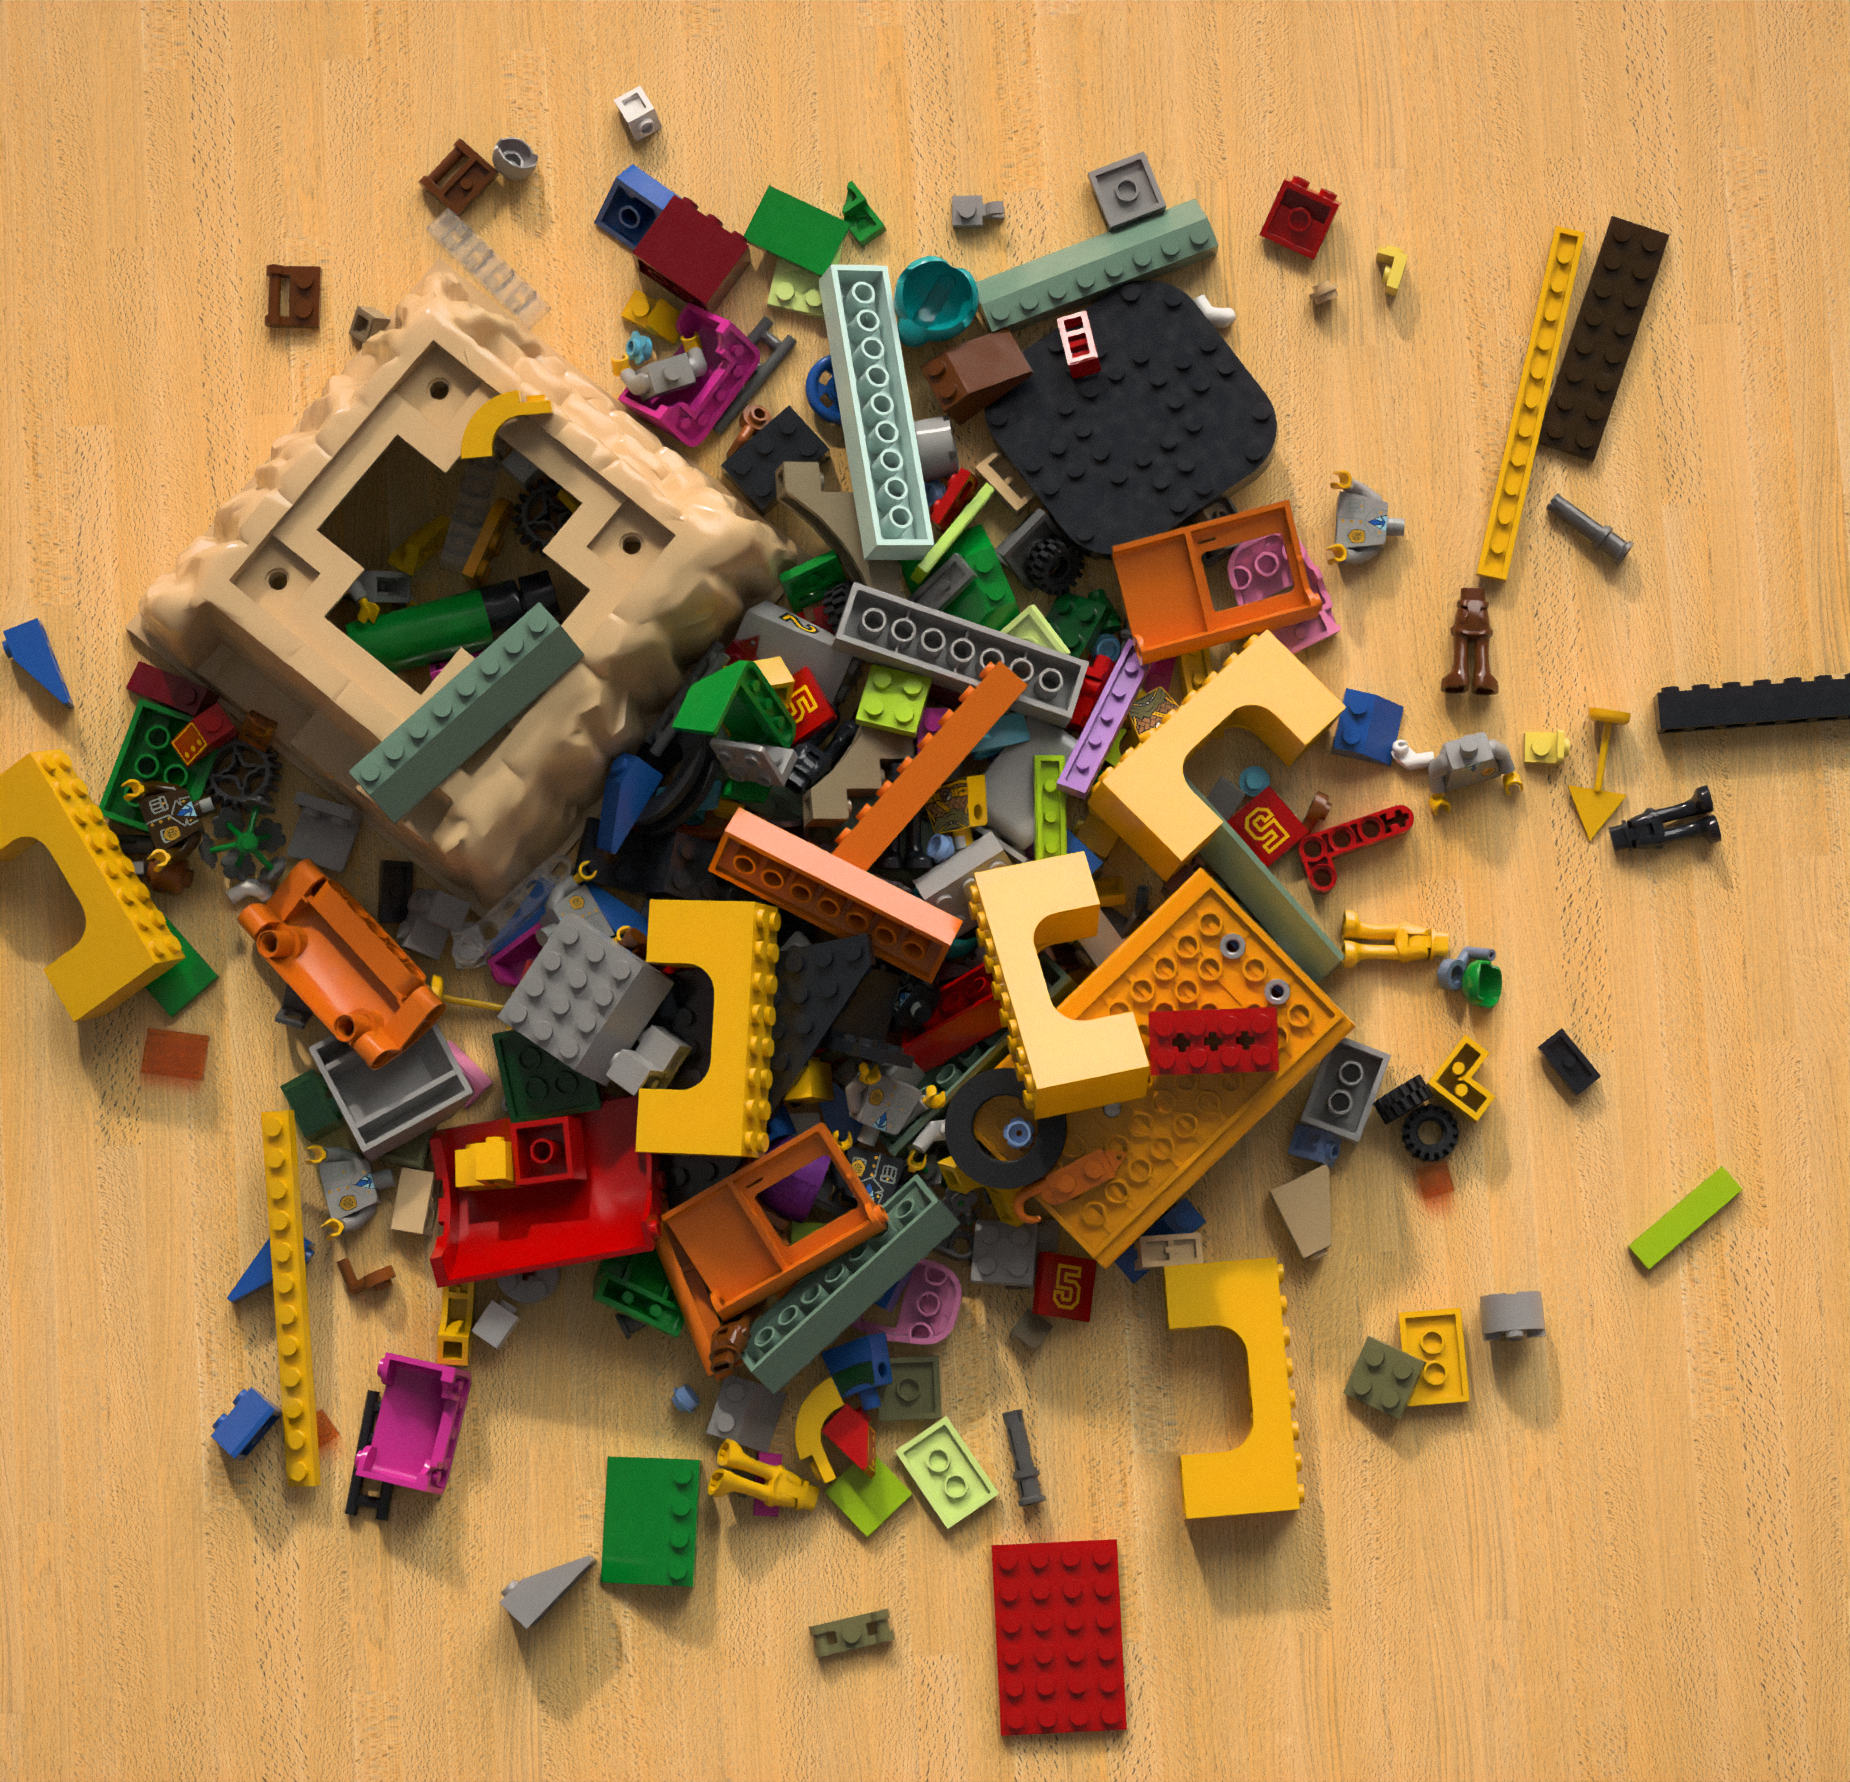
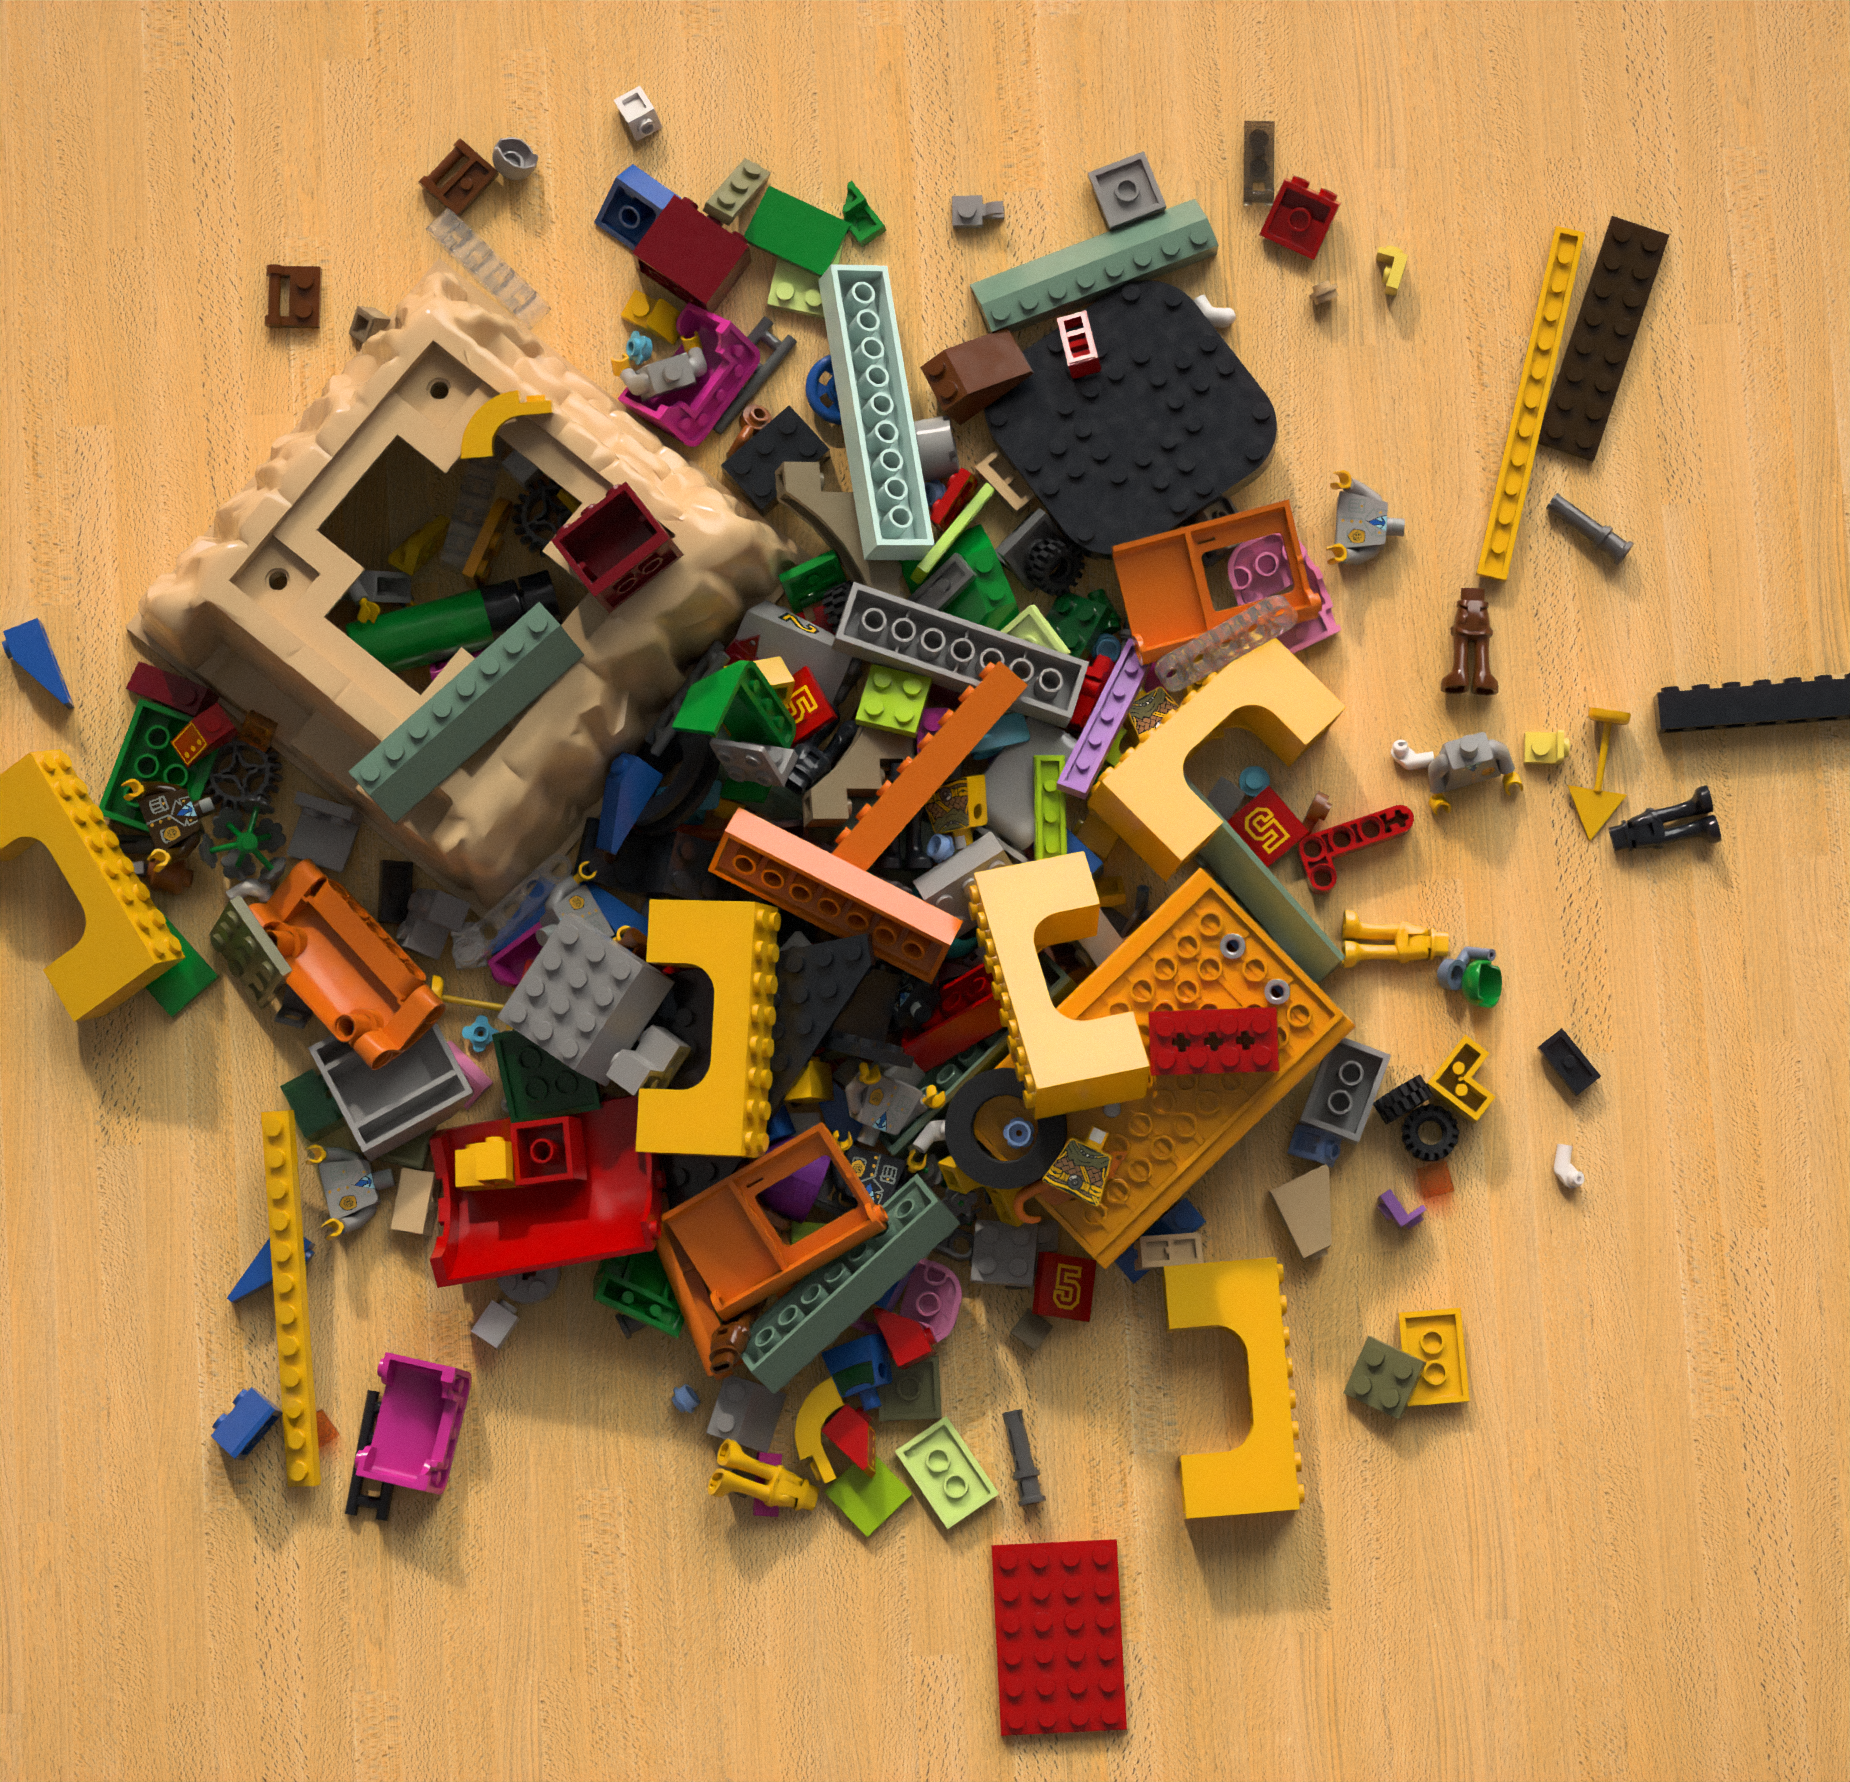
clear orange plate [141,1028,210,1081] -> none
dark orange plate [336,1257,396,1295] -> none
yellow arch [437,1282,477,1366] -> none
light grey slope [499,1556,597,1629] -> none
green slope [601,1456,702,1587] -> none
olive plate [809,1609,895,1658] -> none
teal piece [893,256,979,348] -> none
reddish brown plate [1161,855,1205,899] -> none
blue slope [1331,688,1404,767] -> none
light grey brick [1480,1291,1546,1342] -> none
lime tile [1627,1166,1743,1270] -> none
none -> olive plate [209,895,293,1009]
none -> medium azure plate [462,1015,499,1052]
none -> dark red container [551,481,684,614]
none -> plate [703,158,771,226]
none -> red slope [872,1308,938,1370]
none -> torso [1042,1126,1113,1207]
none -> clear beam [1154,595,1298,692]
none -> clear smoke plate [1243,121,1275,206]
none -> medium lavender bracket [1377,1189,1427,1230]
none -> white arm [1553,1144,1584,1188]

